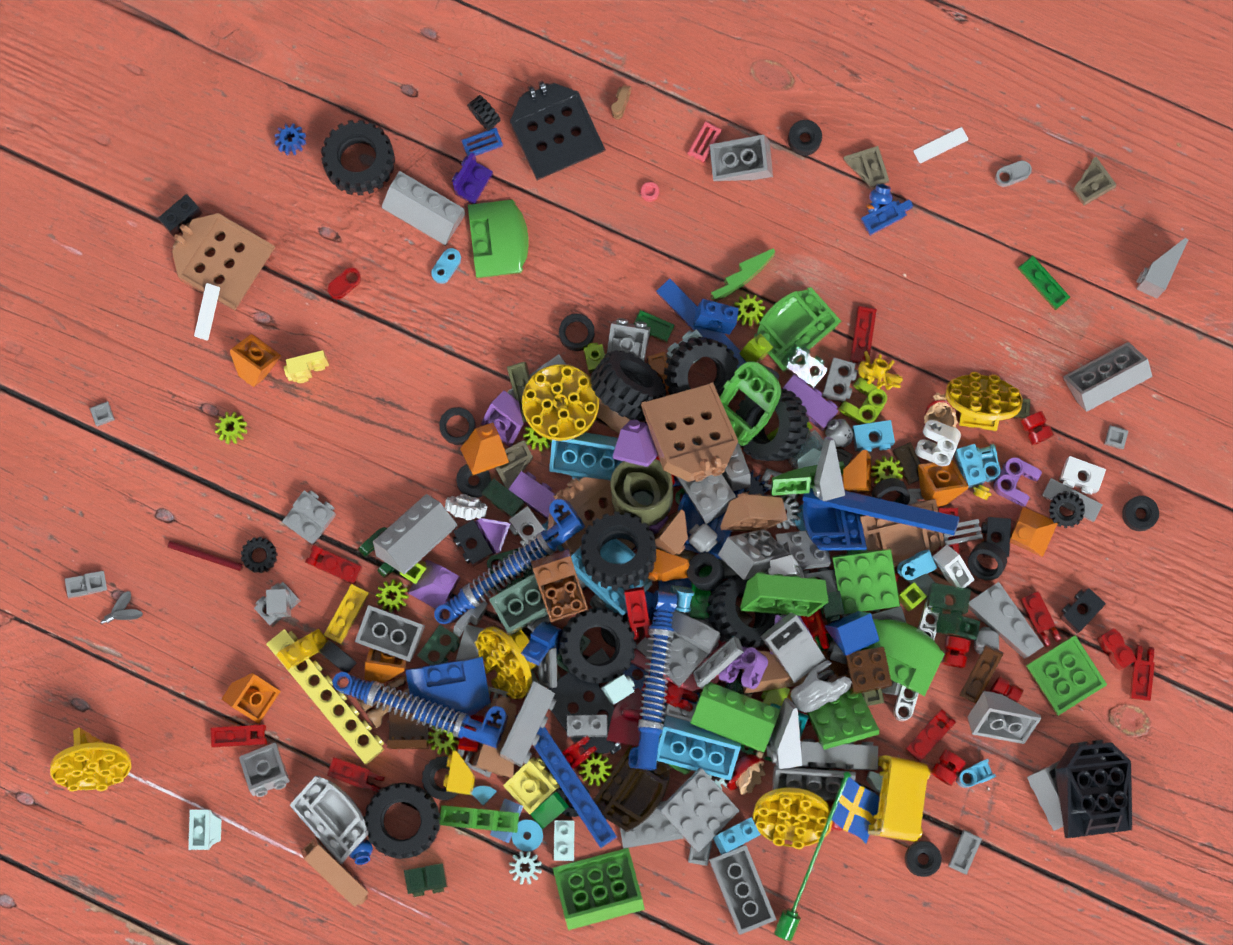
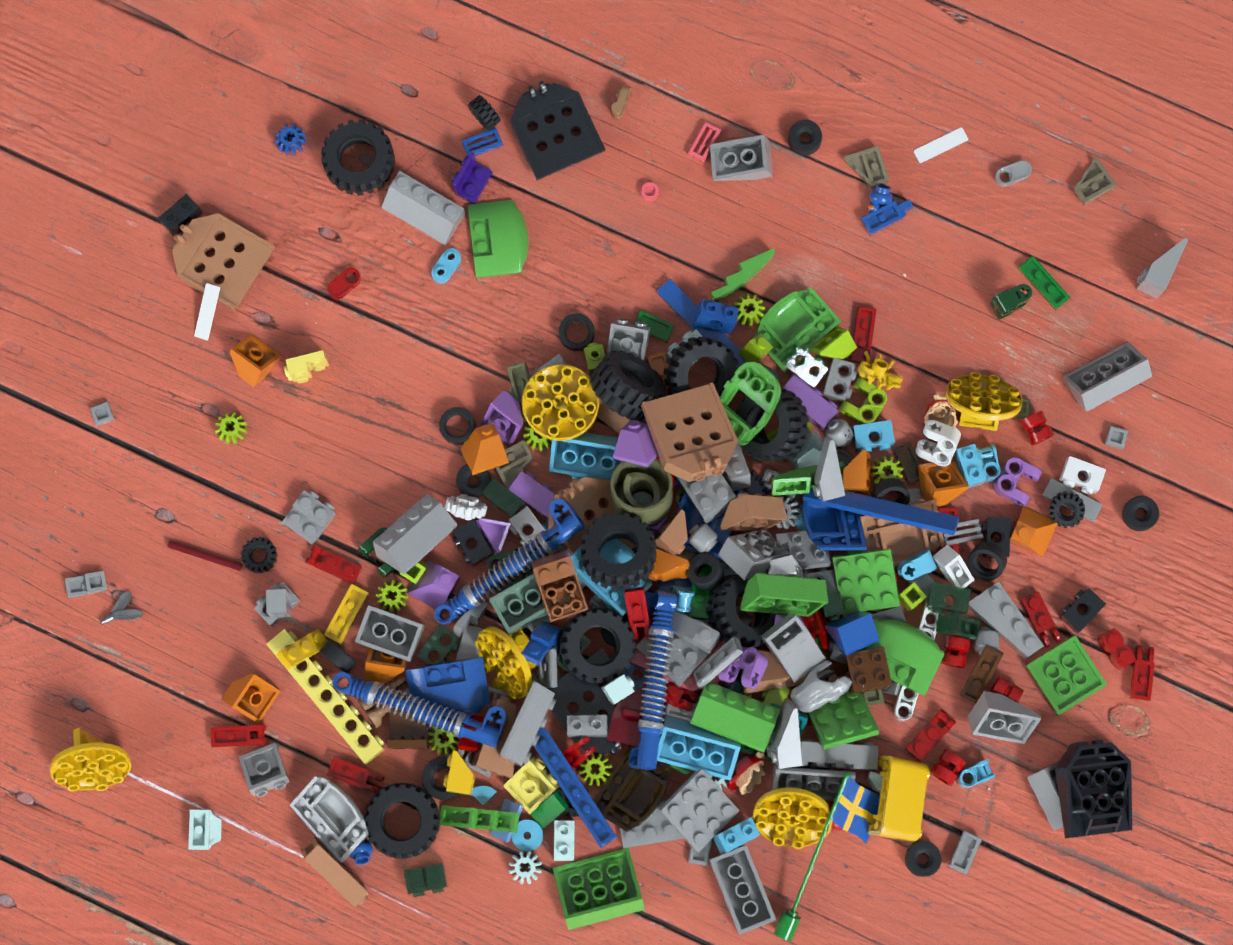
yellow plate [973,484,992,500] -> none
none -> lime slope [810,326,857,359]
none -> dark green piece [989,284,1032,320]

